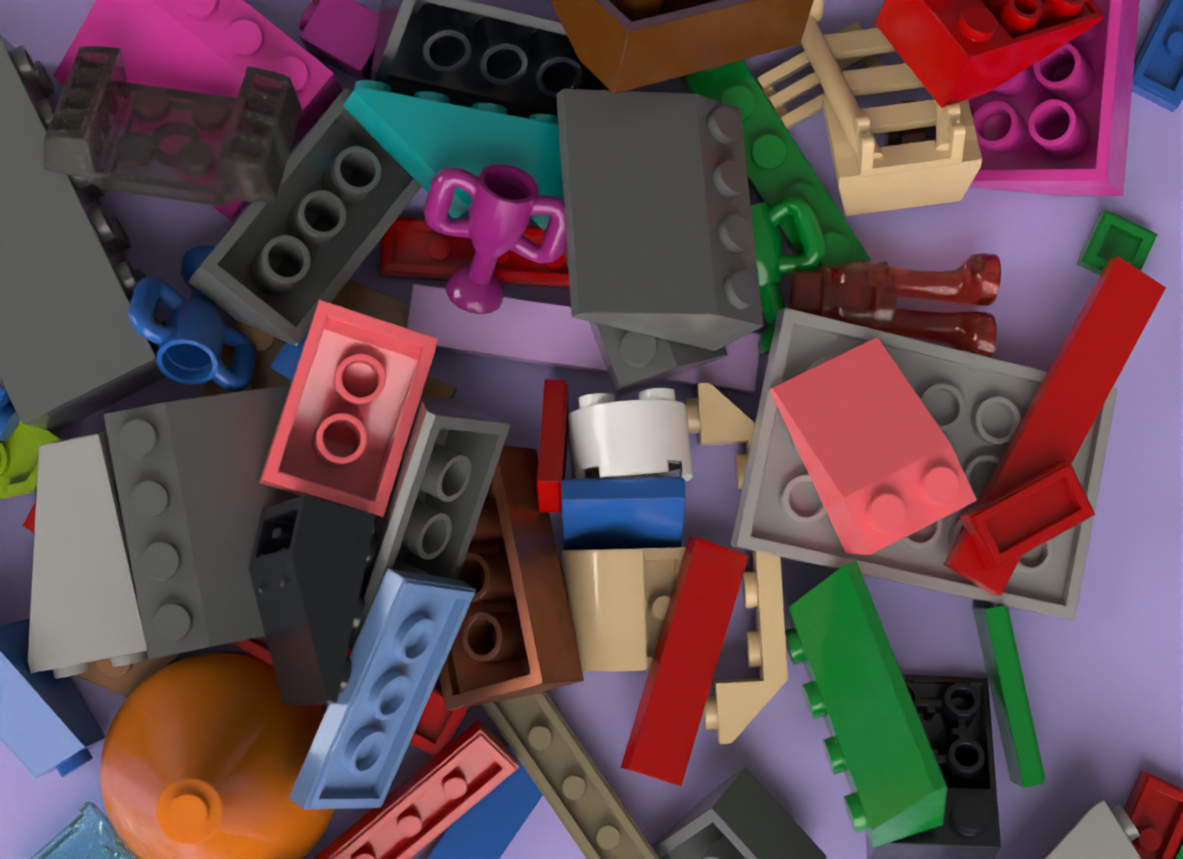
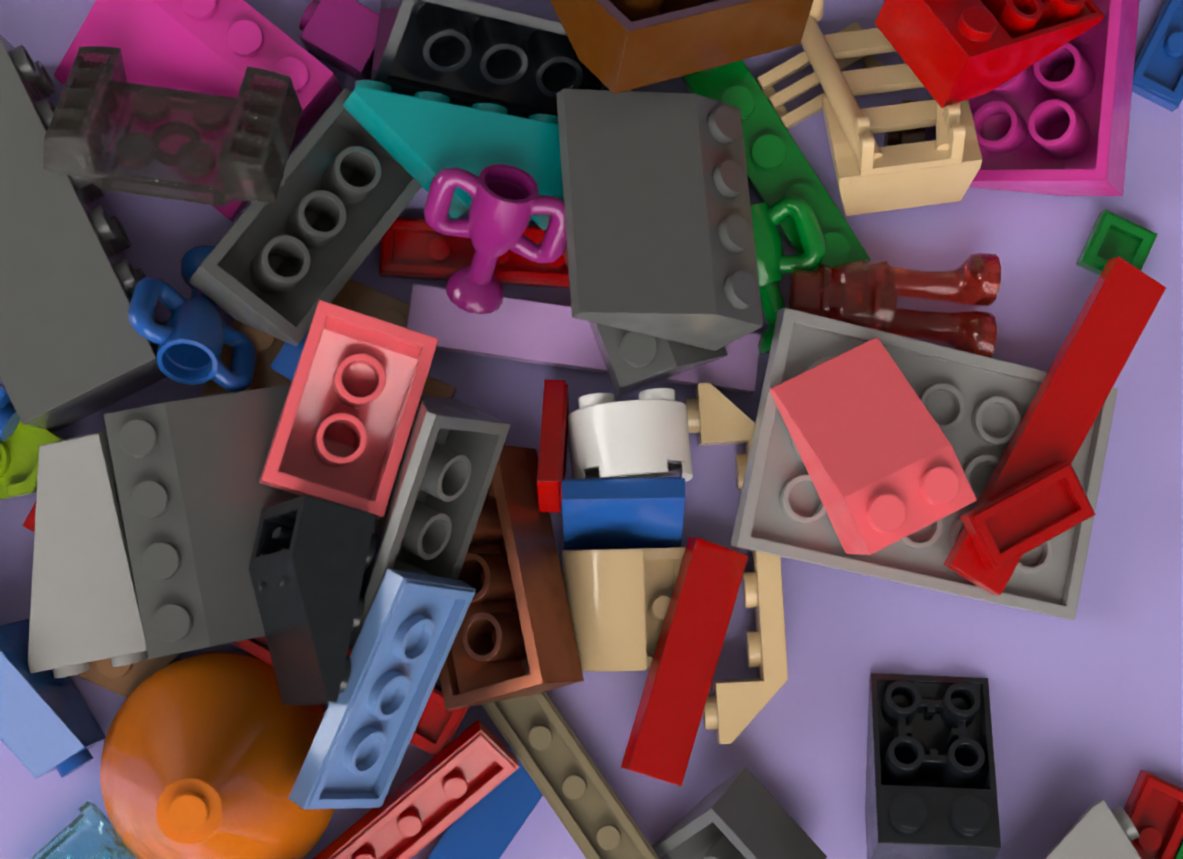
green slope [785,561,947,848] -> none
green tile [973,604,1046,788] -> none

